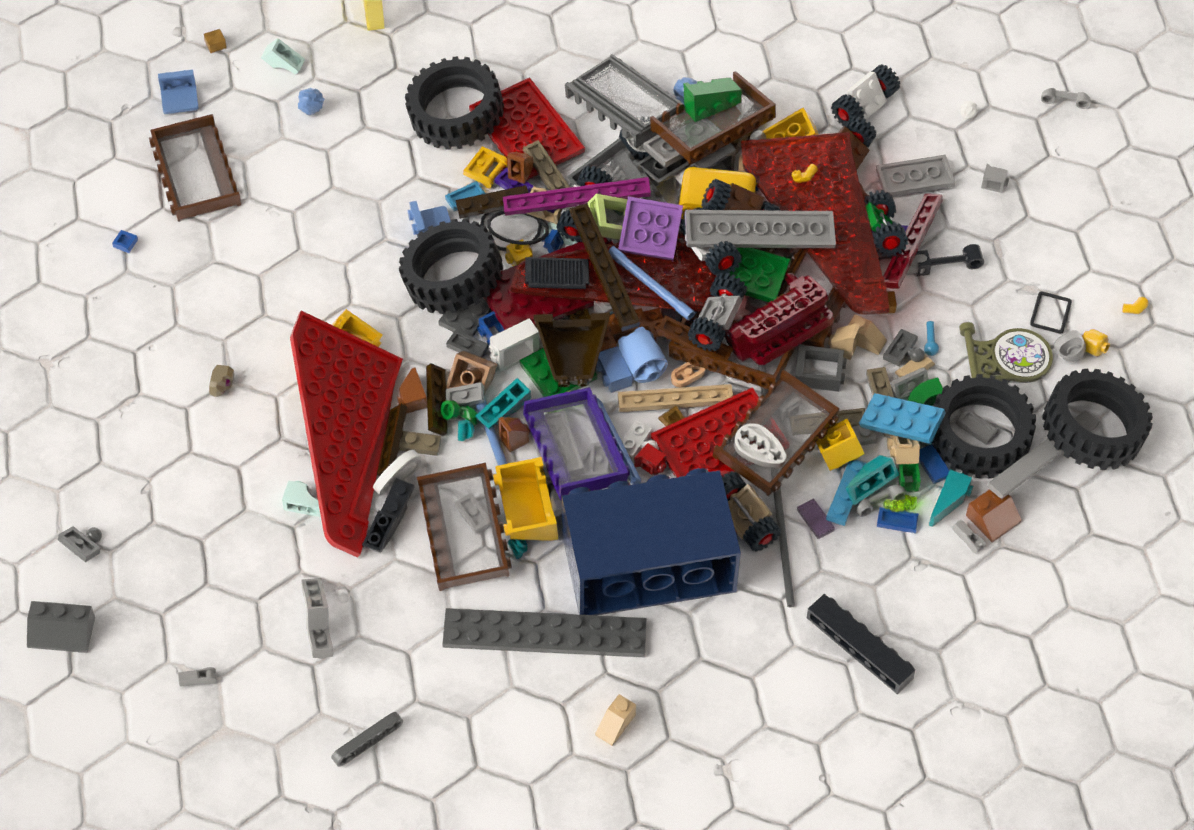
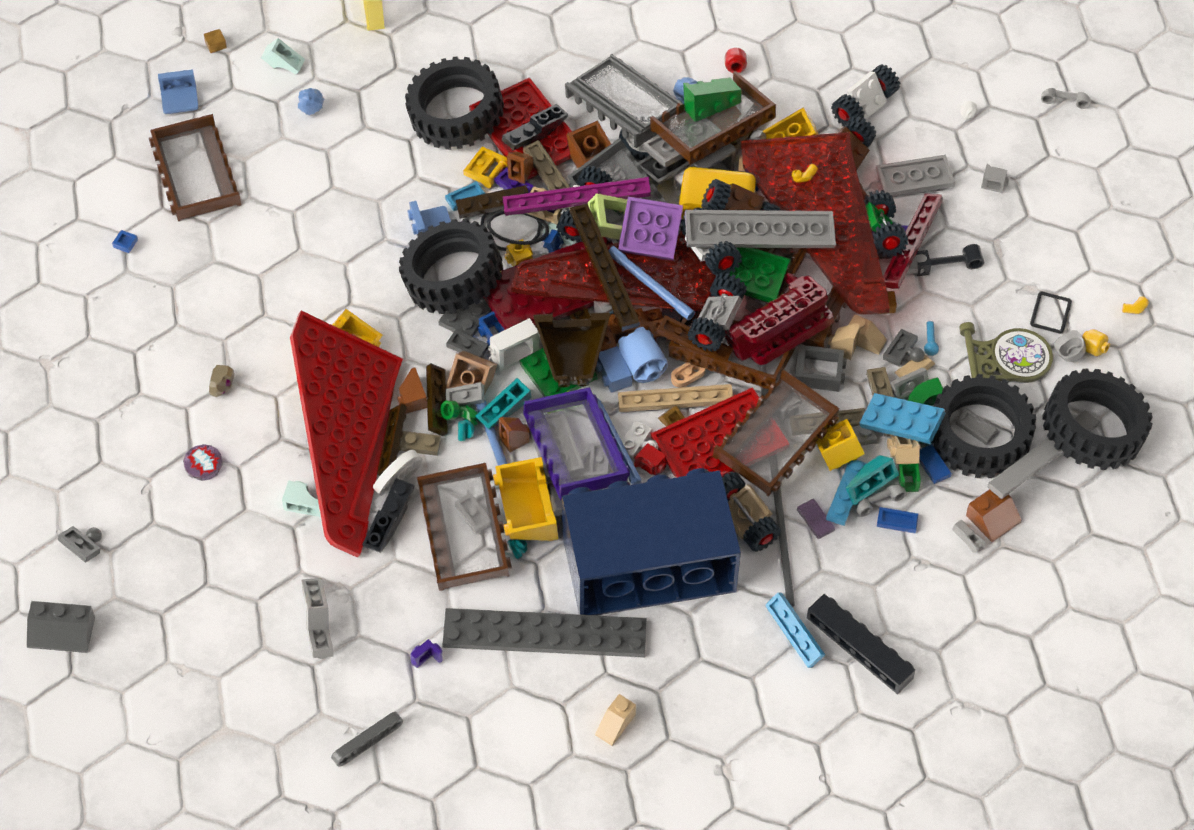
light grey bar [178,667,217,687] -> none
black window [525,257,589,289] -> none
white piece [734,423,786,468] -> none
clear neon green piece [883,494,917,512] -> none
teal slope [929,470,974,527] -> none
none -> tile [183,444,223,481]
none -> dark purple bracket [410,639,443,668]
none -> black slope [502,104,568,151]
none -> dark orange slope [567,120,611,169]
none -> red head [724,47,747,73]
none -> plate [765,592,825,668]

